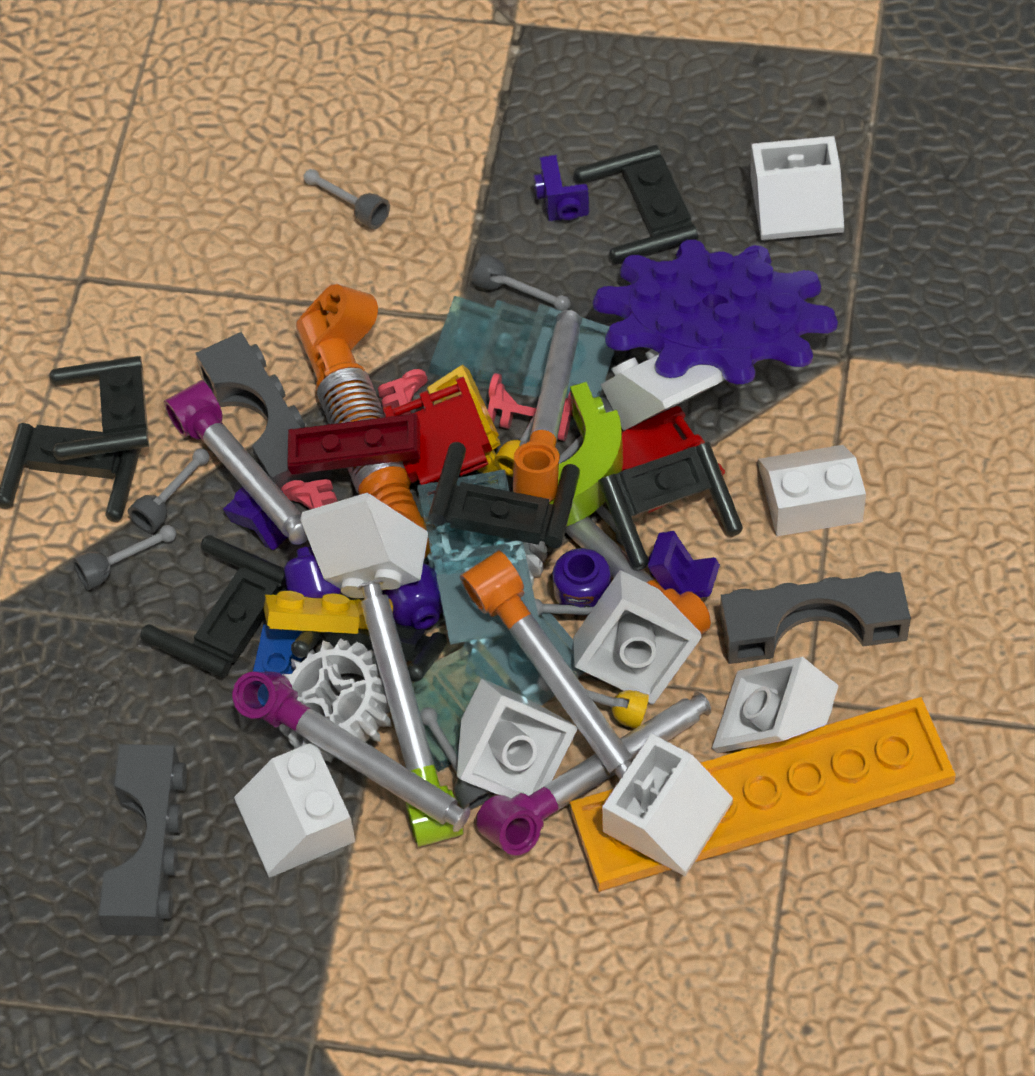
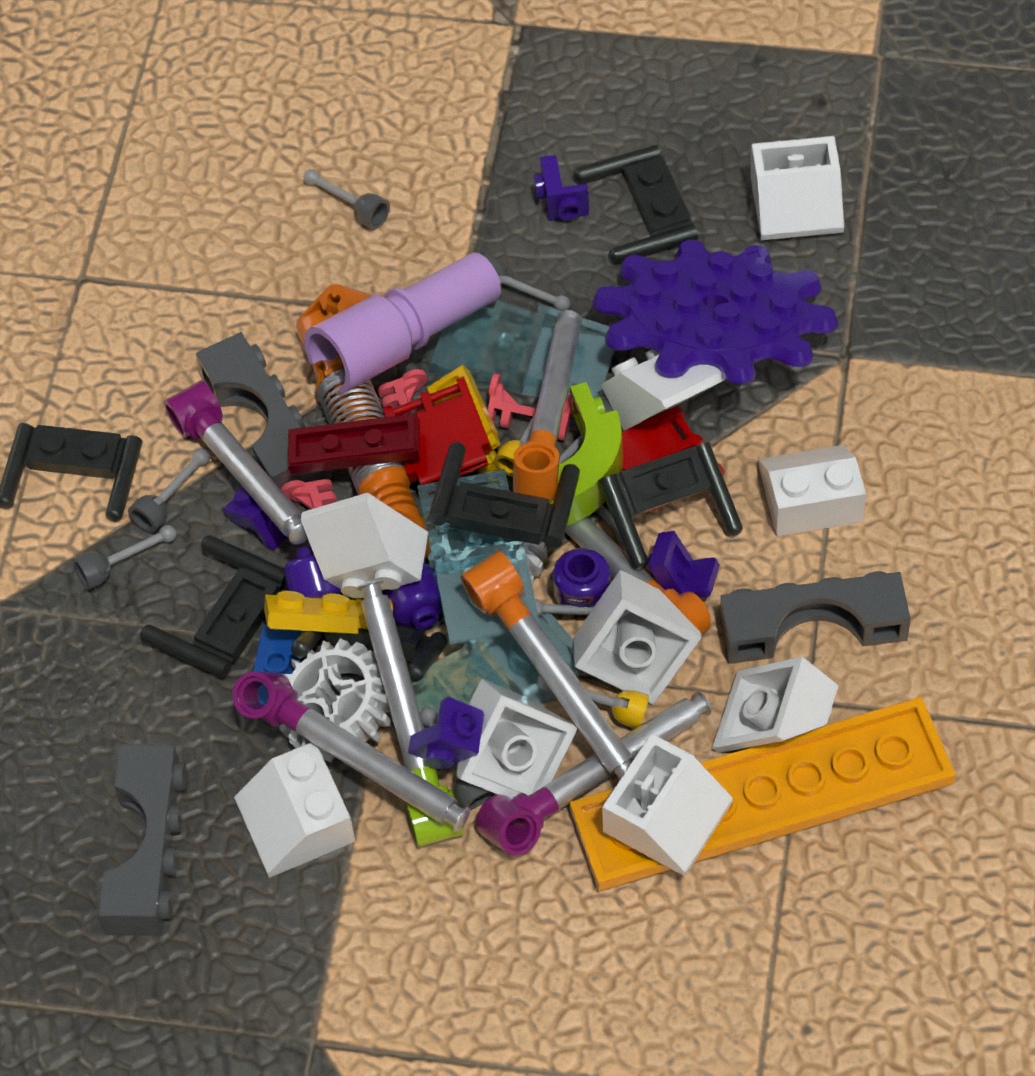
pearl dark grey plate [49,356,149,460] -> none
none -> lavender piece [304,252,501,394]
none -> dark purple bracket [408,697,484,769]

